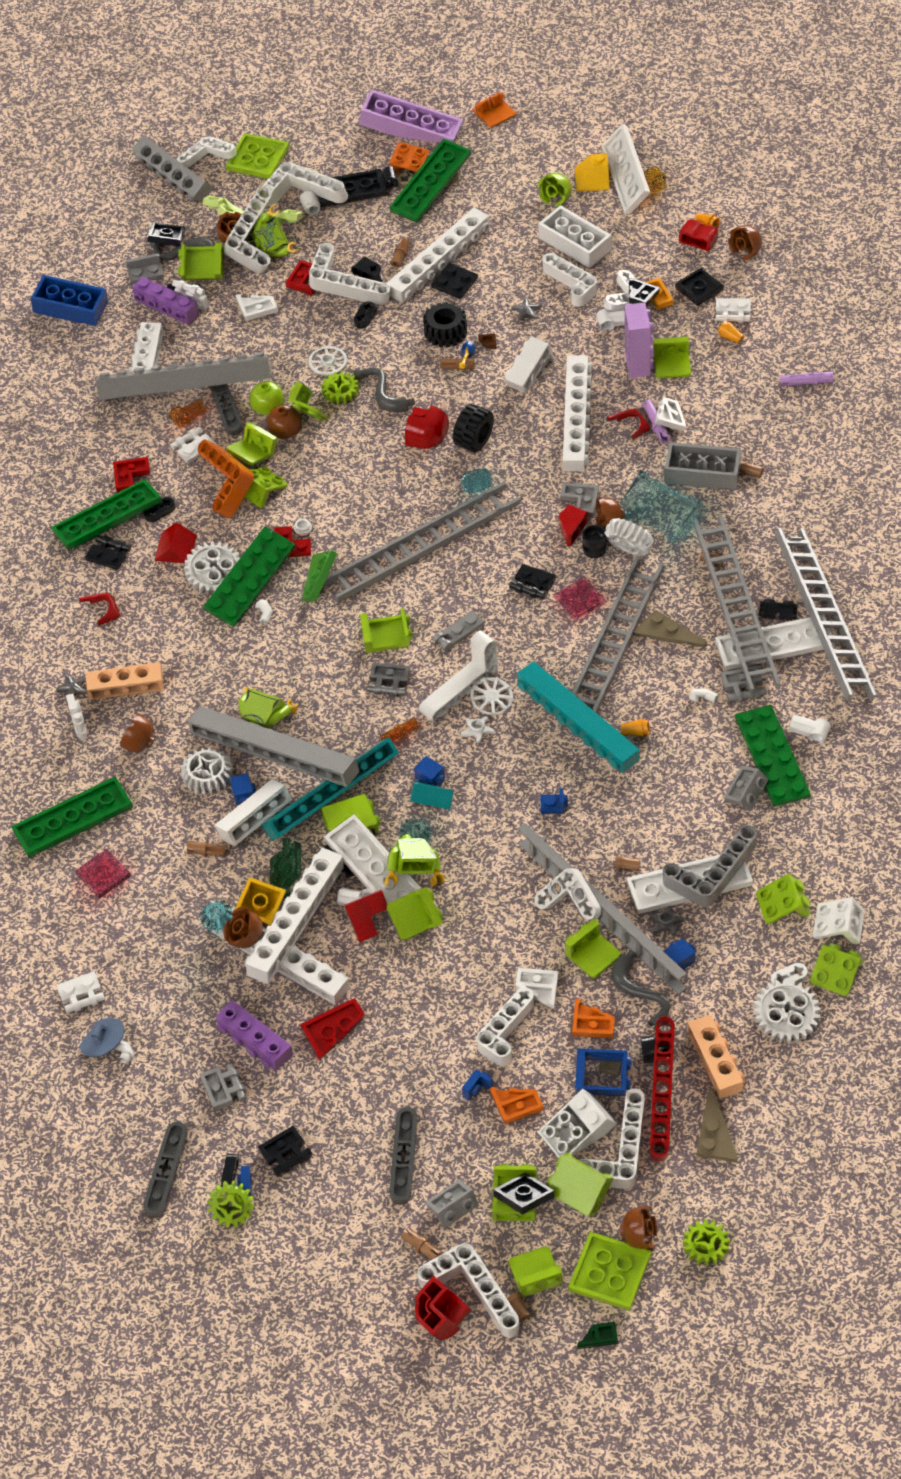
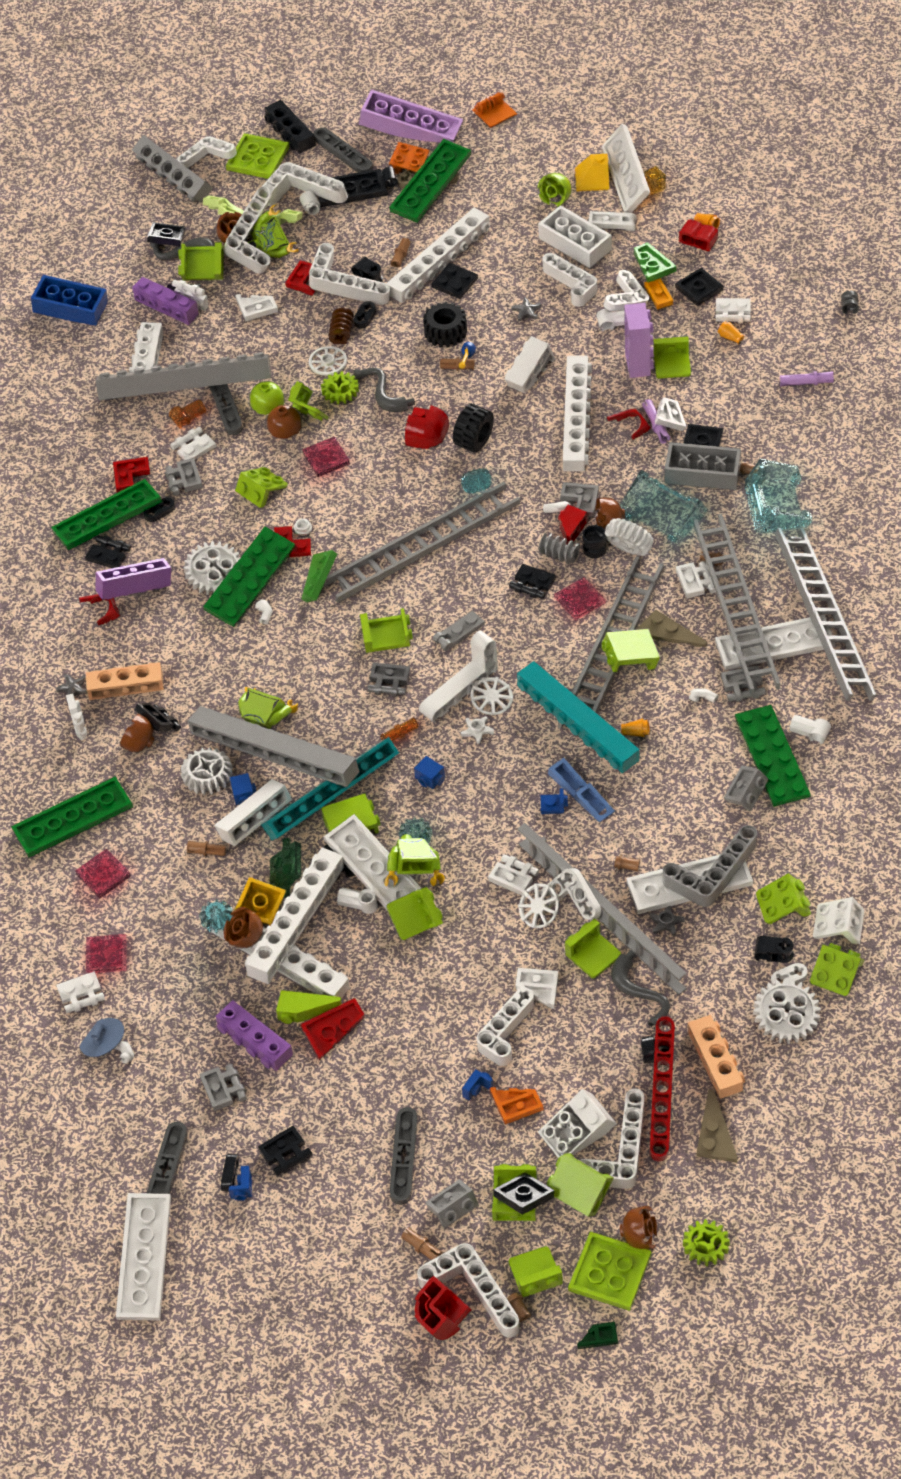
light grey bracket [126,253,164,285] -> none
red slope [154,522,197,563] -> none
orange beam [198,439,254,518] -> none
lime gear [207,1181,254,1228] -> none
lime bracket [226,422,277,465] -> none
red plate [344,890,387,942] -> none
teal slope [410,781,454,809] -> none
reddish brown tile [478,334,497,349] -> none
orange wing [572,999,615,1039] -> none
blue window [575,1048,632,1096] -> none
dark tan tile [599,1061,622,1077] -> none
wing [628,277,660,307] -> none
blue brick [664,938,696,969] -> none
dark orange cylinder [728,225,762,260] -> none
black hinge [759,599,797,621] -> none
none -> clear pink plate [86,934,127,974]
none -> medium lavender brick [95,558,171,600]
none -> white plate [116,1193,171,1321]
none -> black plate [134,703,181,732]
none -> light grey plate [165,458,203,496]
none -> black brick [264,100,316,154]
none -> lime slope [276,990,342,1024]
none -> clear pink plate [302,437,350,477]
none -> dark grey piece [313,127,373,173]
none -> reddish brown piece [328,307,354,344]
none -> white plate [488,854,539,895]
none -> white wheel [518,883,559,928]
none -> light grey piece [538,533,580,564]
none -> white arm [543,501,570,513]
none -> medium blue slope [548,758,615,822]
none -> white plate [589,211,637,231]
none -> panel [601,629,660,672]
none -> bright green wing [634,242,676,283]
none -> white plate [676,561,716,598]
none -> black plate [683,424,723,447]
none -> clear light blue windscreen [745,458,813,534]
none -> black piece [754,935,794,963]
none -> dark grey wheel [841,290,859,314]

